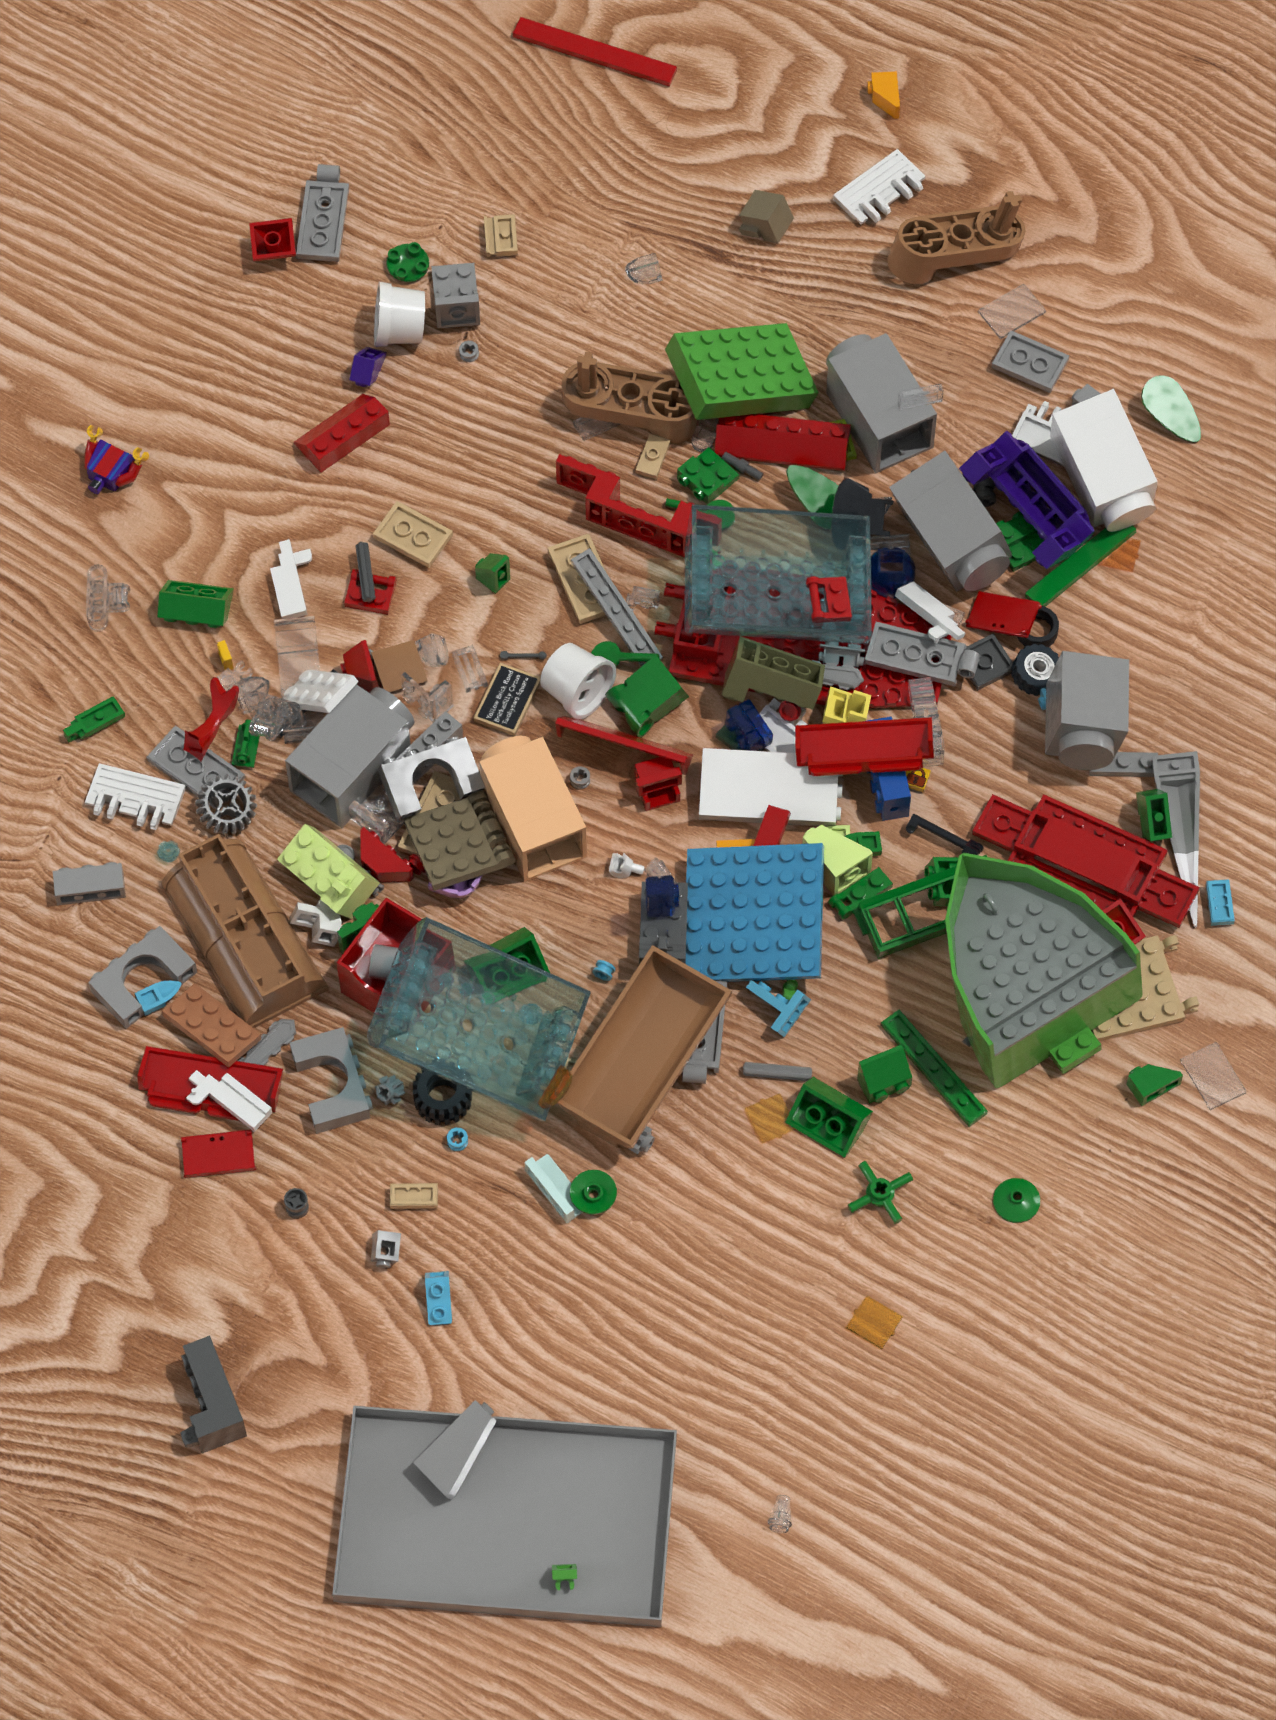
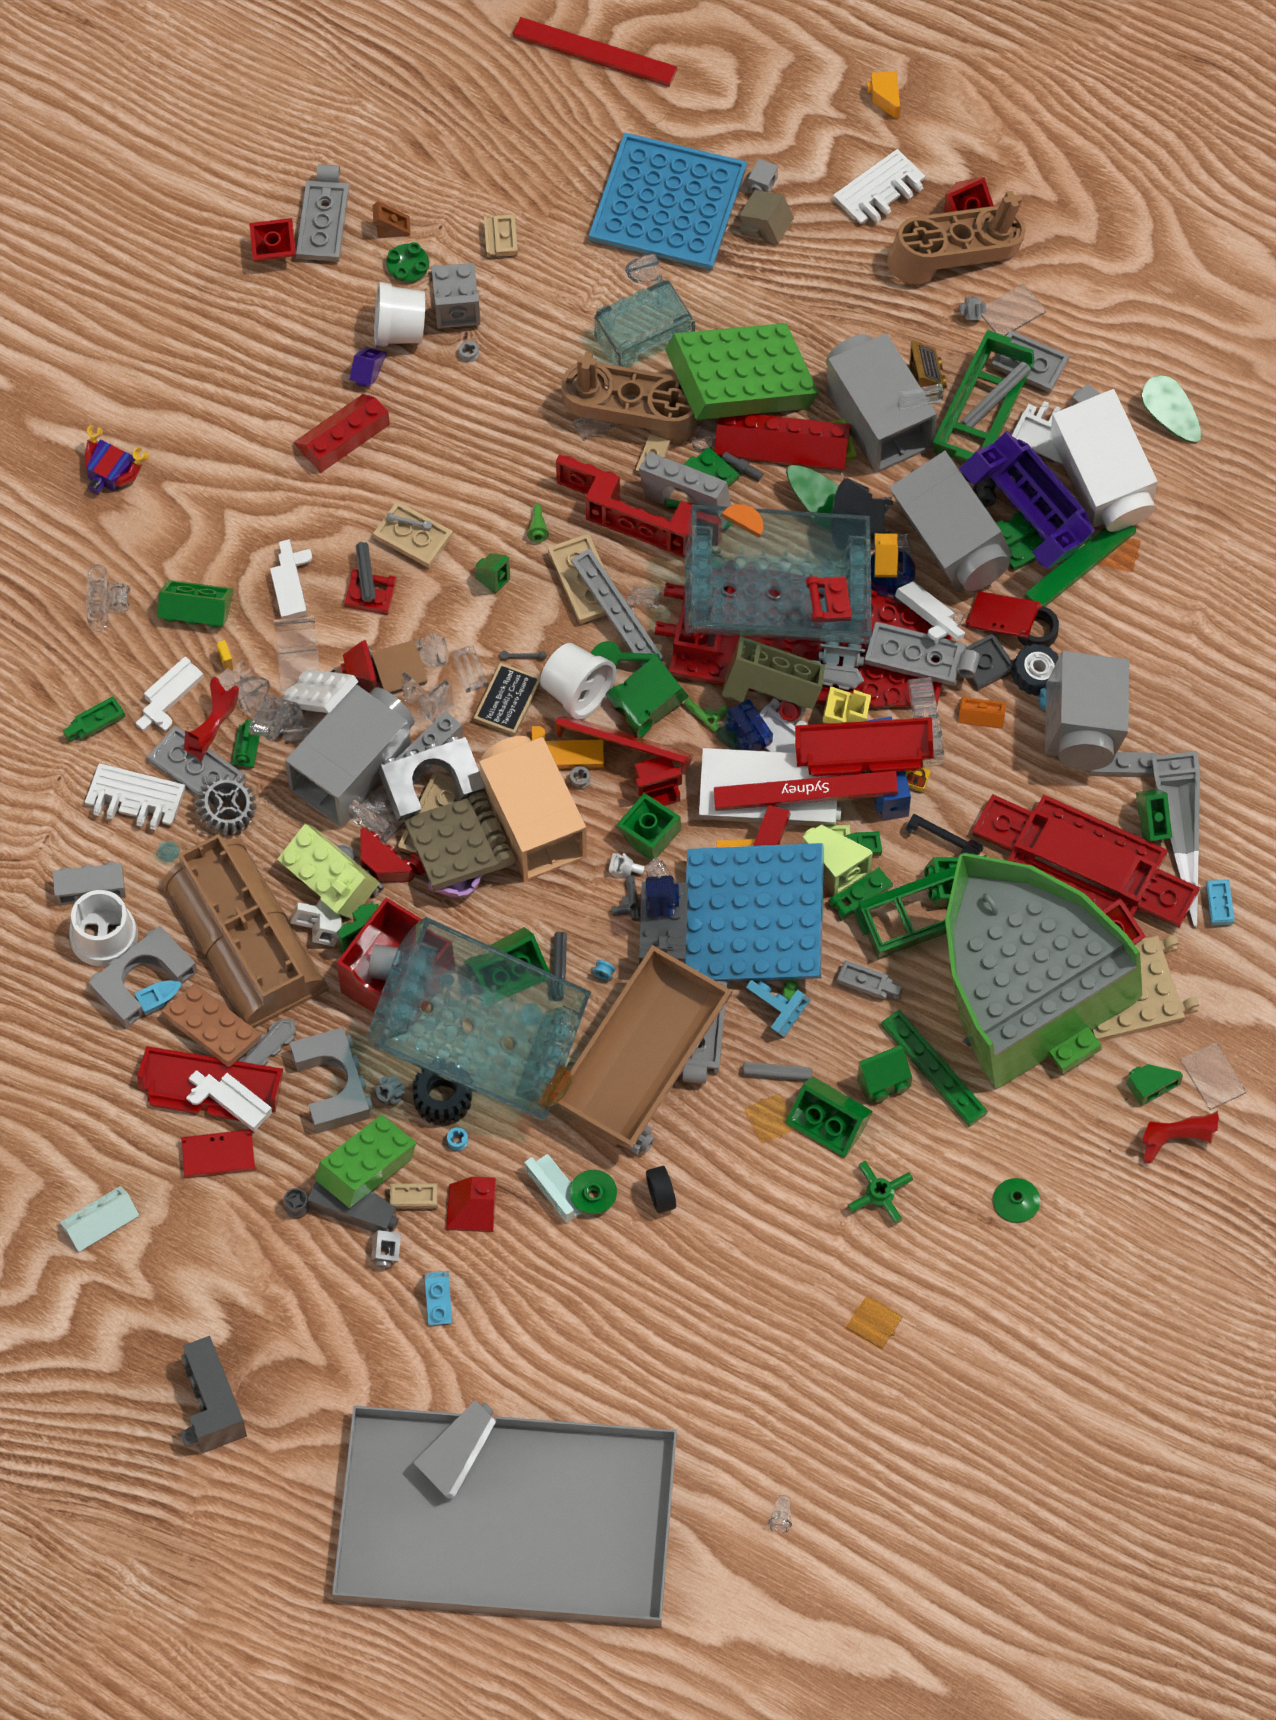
bright green tile [552,1564,577,1590] -> none
none -> light aqua panel [59,1186,139,1251]
none -> white piece [69,890,138,967]
none -> white piece [136,657,204,732]
none -> dark grey slope [307,1181,399,1233]
none -> bright green brick [315,1115,417,1208]
none -> dark orange slope [372,201,411,238]
none -> light grey hinge [387,513,432,531]
none -> red slope [446,1177,497,1232]
none -> bright green cone [527,504,549,542]
none -> light orange piece [532,726,604,769]
none -> dark grey axle [552,932,567,997]
none -> dark azure plate [589,132,747,271]
none -> clear light blue windscreen [594,280,695,368]
none -> dark grey hose [611,876,641,921]
none -> green slope [616,793,681,862]
none -> light grey arch [639,452,731,528]
none -> black tyre [646,1166,677,1213]
none -> bright green hose [683,698,729,733]
none -> red tile [714,771,898,811]
none -> orange tile [721,504,764,538]
none -> light grey brick [748,159,778,193]
none -> light grey hinge [836,960,902,1000]
none -> light orange slope [875,533,898,577]
none -> pearl gold slope [909,341,947,399]
none -> green piece [933,330,1035,463]
none -> red slope [944,177,994,213]
none -> orange slope [958,697,1006,728]
none -> light grey gear [960,296,986,320]
none -> light grey axle [962,362,1031,427]
none -> red animal [1143,1111,1219,1163]

